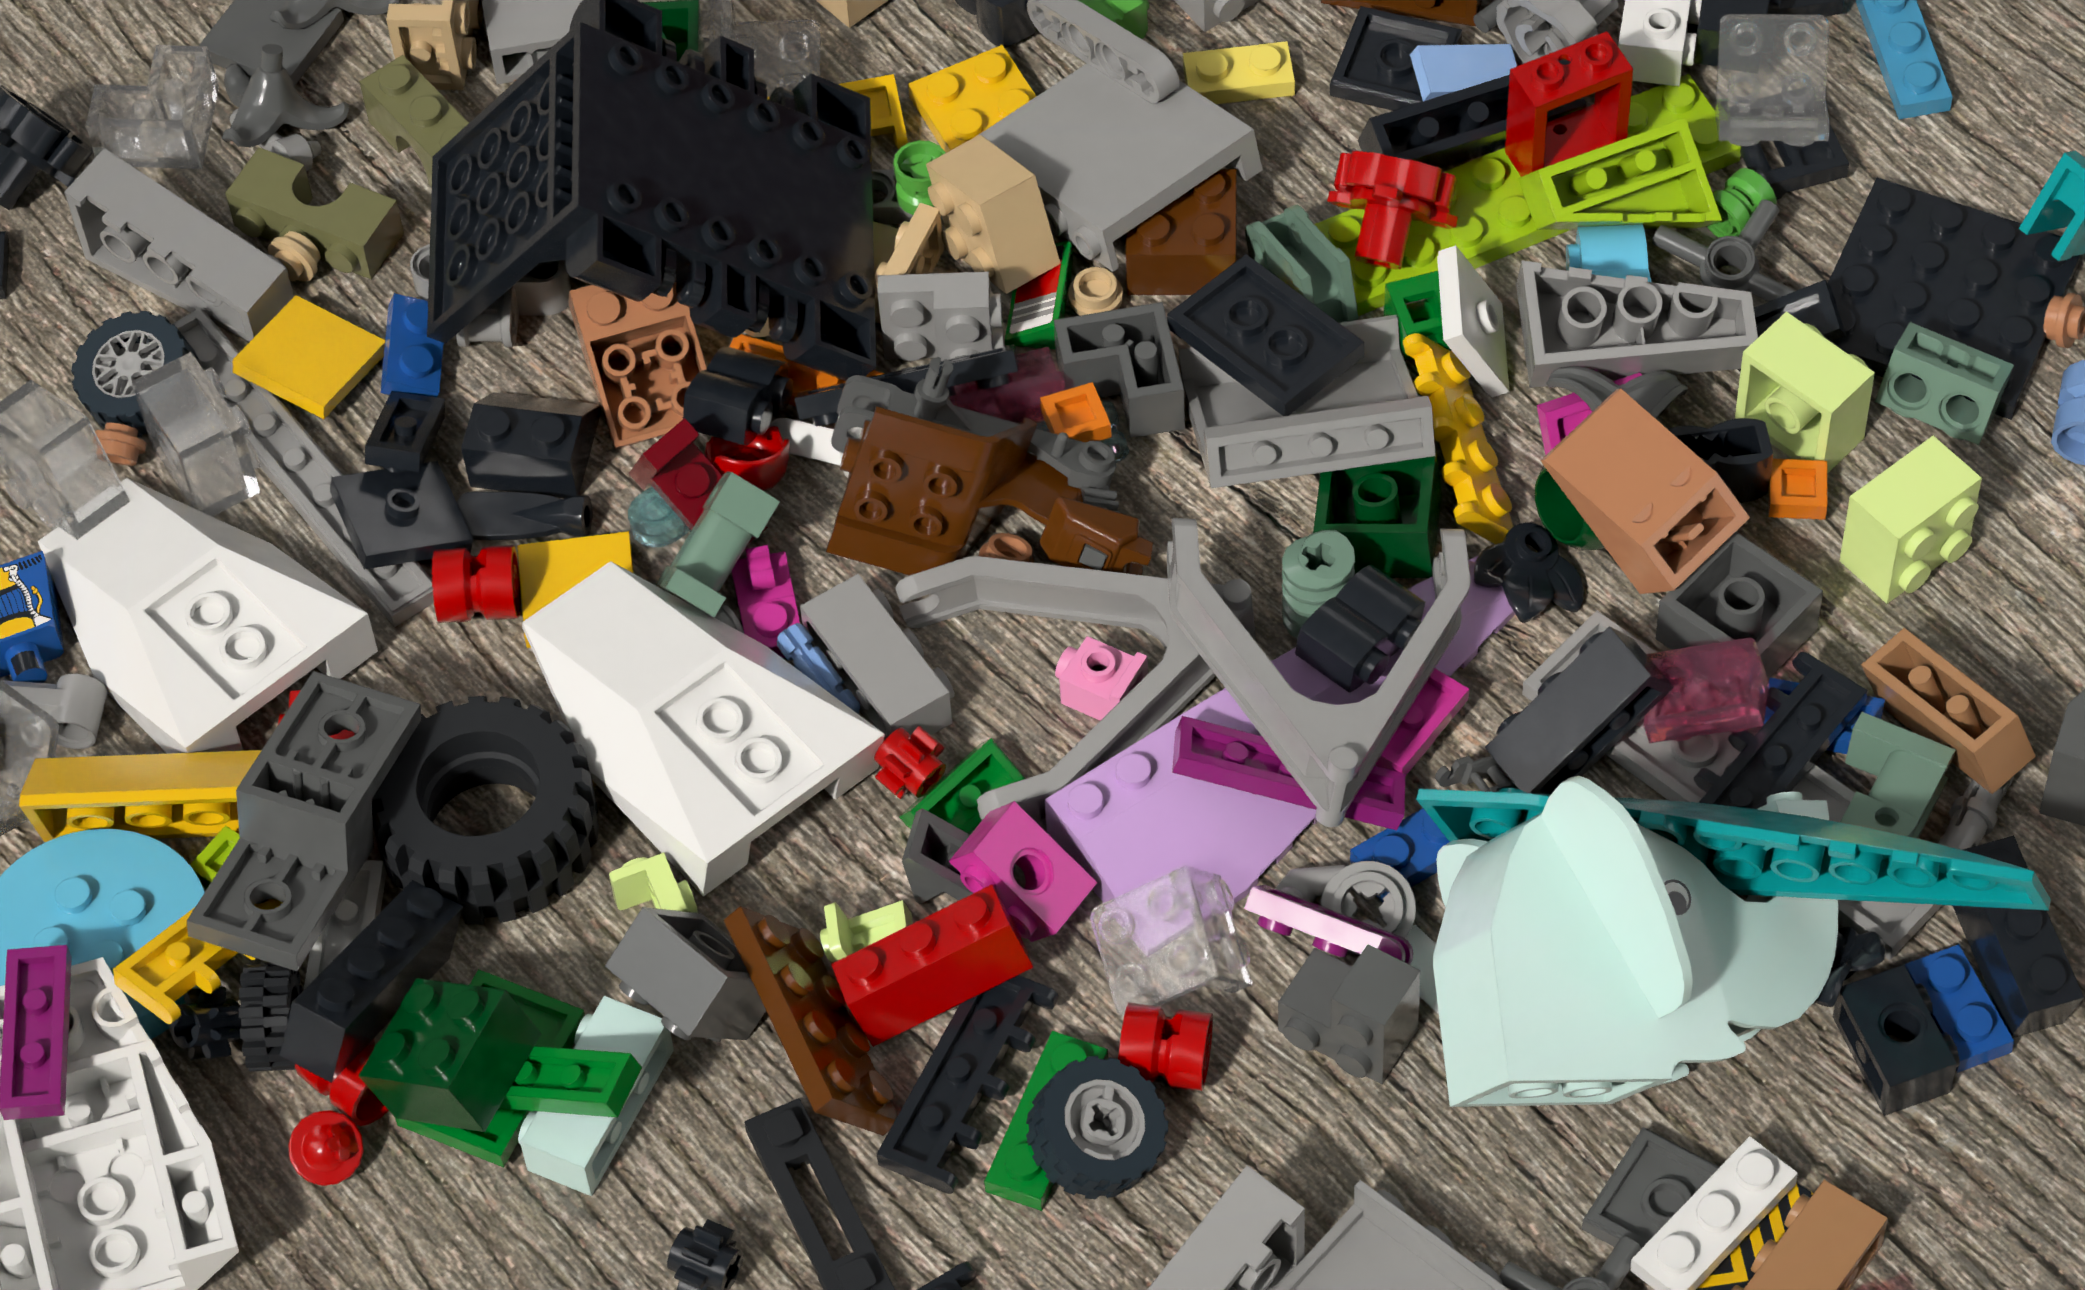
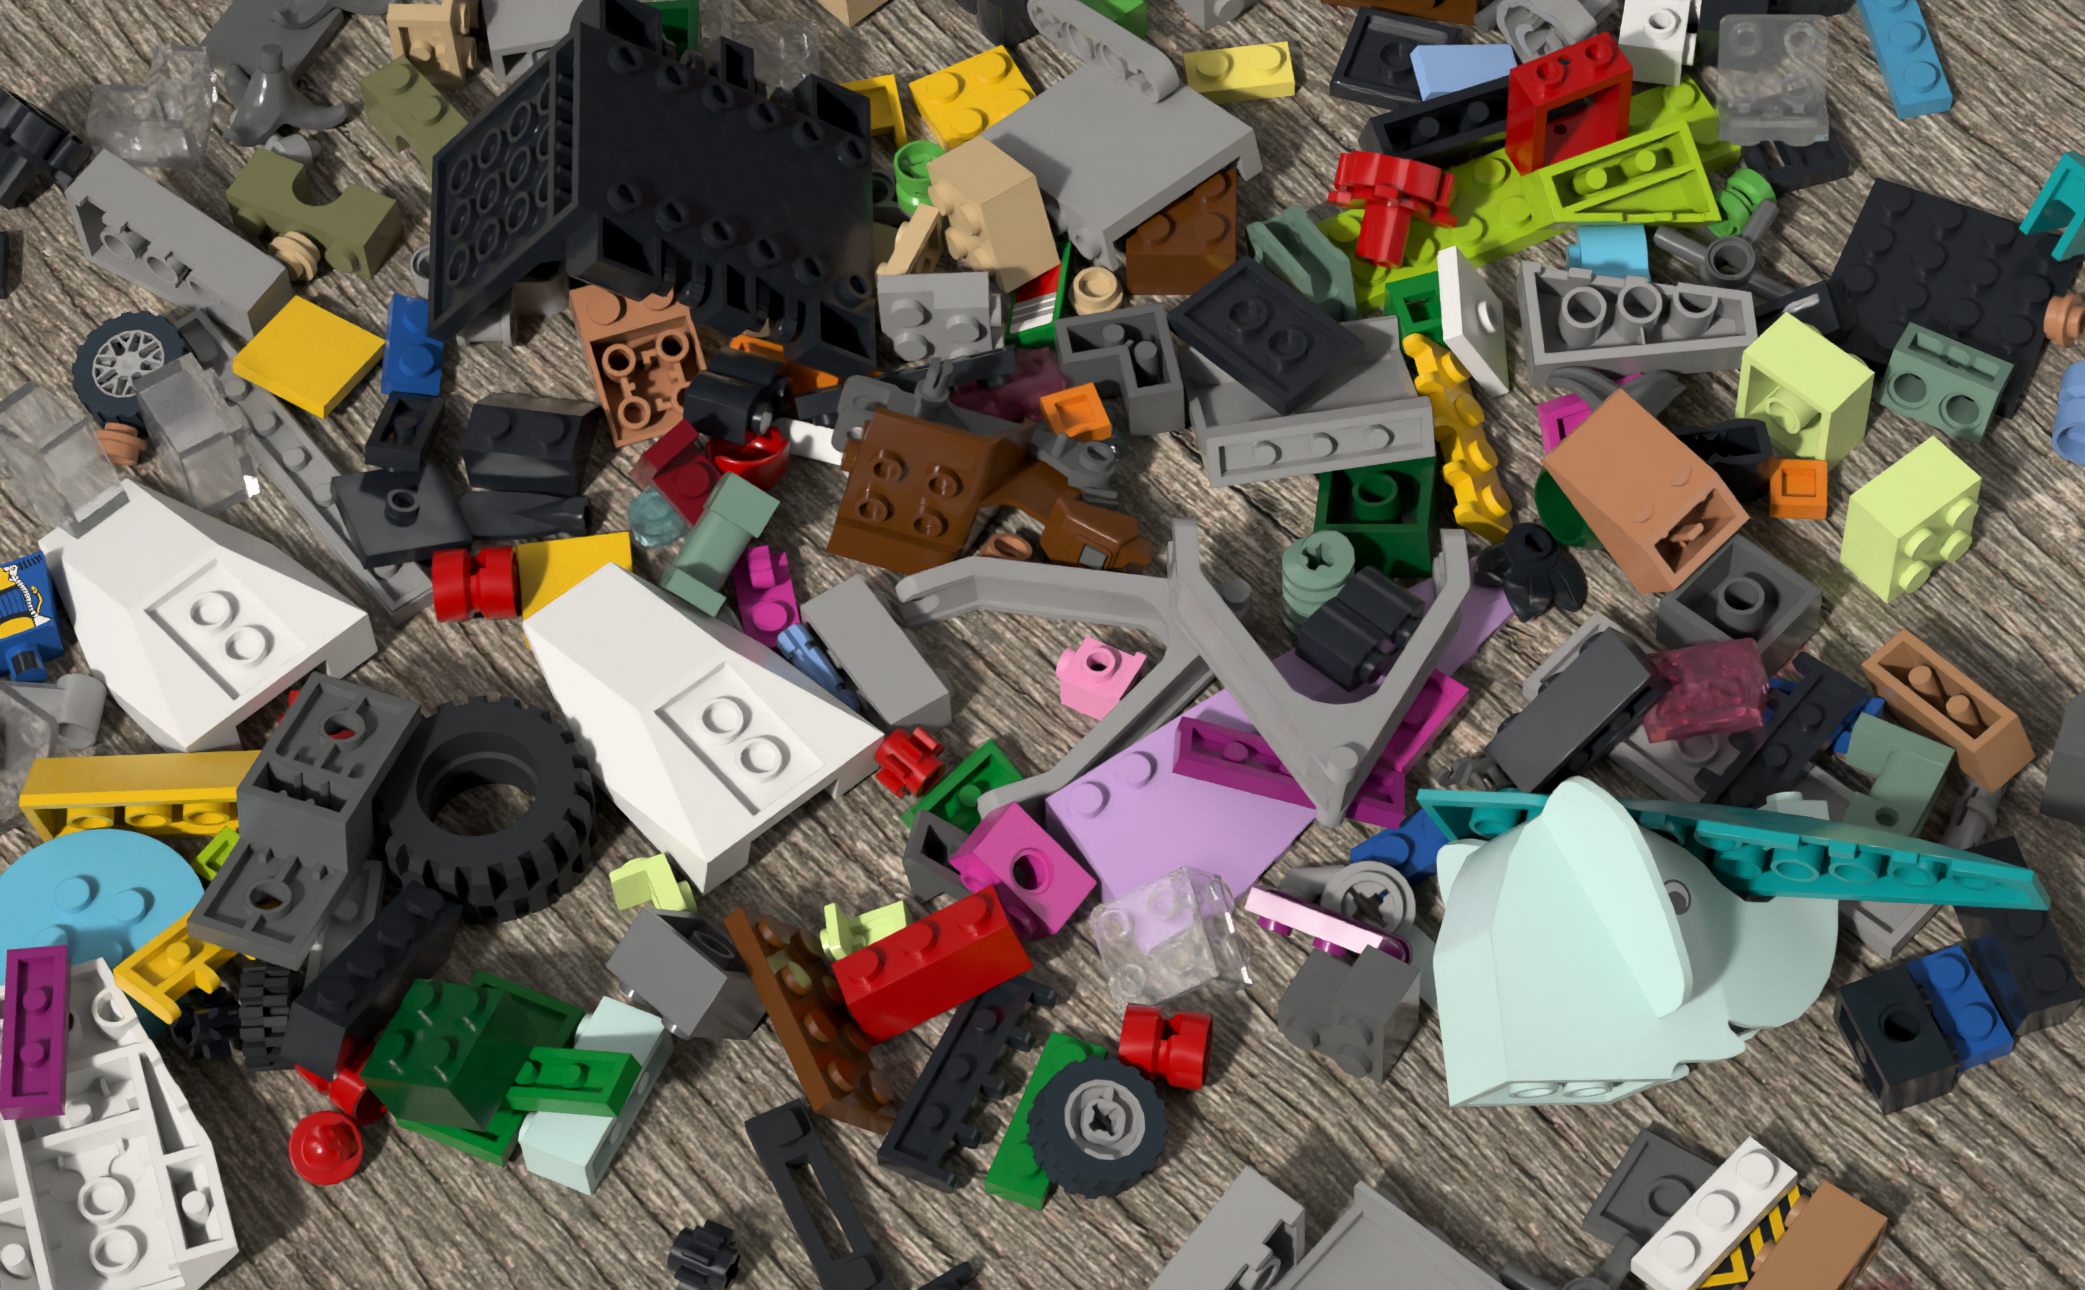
black plate [1815,927,1885,1007] -> none

